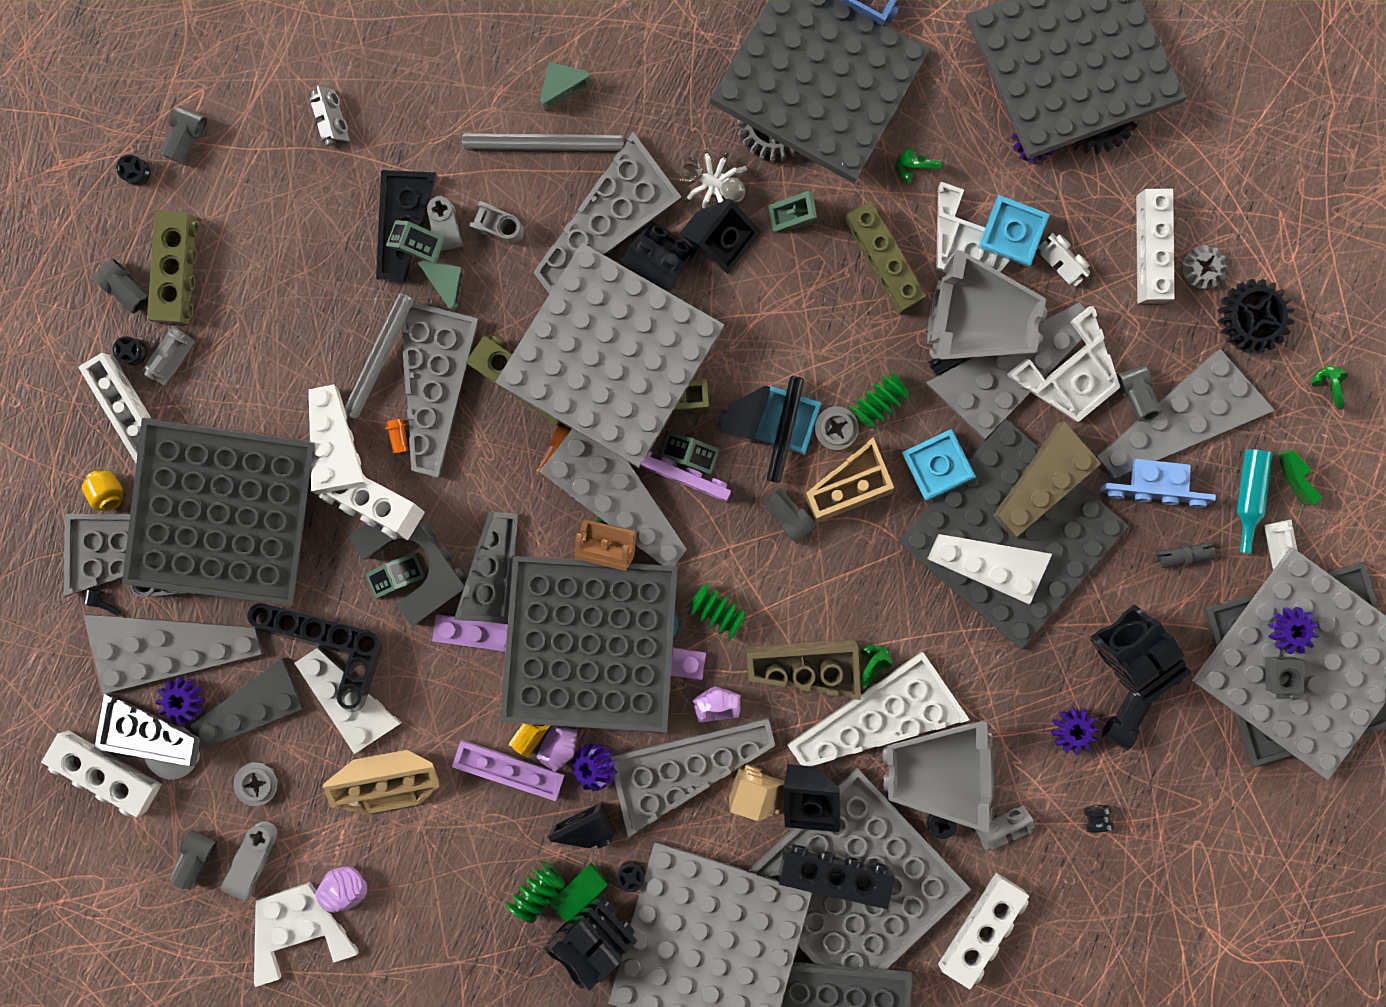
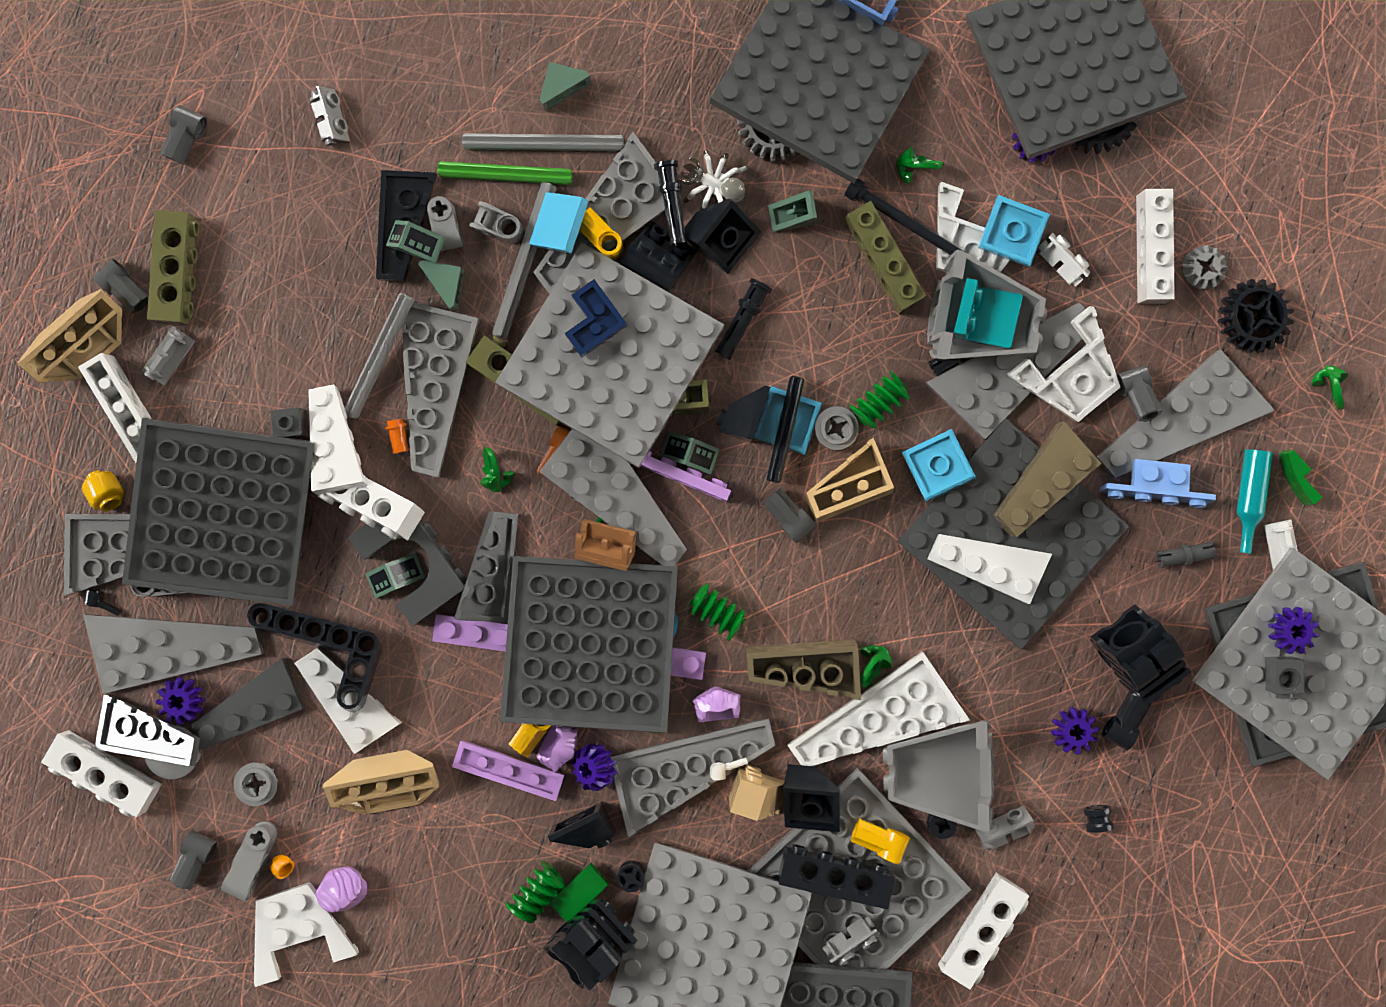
black wheel [112,336,147,365] -> none
black wheel [116,154,151,186] -> none
none -> tan wedge [18,289,122,383]
none -> light orange hinge [269,854,295,879]
none -> dark grey brick [271,408,309,439]
none -> bright green axle [437,161,573,185]
none -> green piece [480,447,515,492]
none -> light grey axle [492,182,556,339]
none -> medium azure tile [529,192,589,253]
none -> dark blue plate [565,279,627,358]
none -> yellow piece [579,207,624,261]
none -> black pin [654,160,687,247]
none -> white hand [710,758,748,780]
none -> black pin [715,278,772,360]
none -> light grey hinge [823,916,880,966]
none -> black piece [844,178,962,256]
none -> yellow piece [850,818,910,864]
none -> teal bracket [954,278,1023,349]

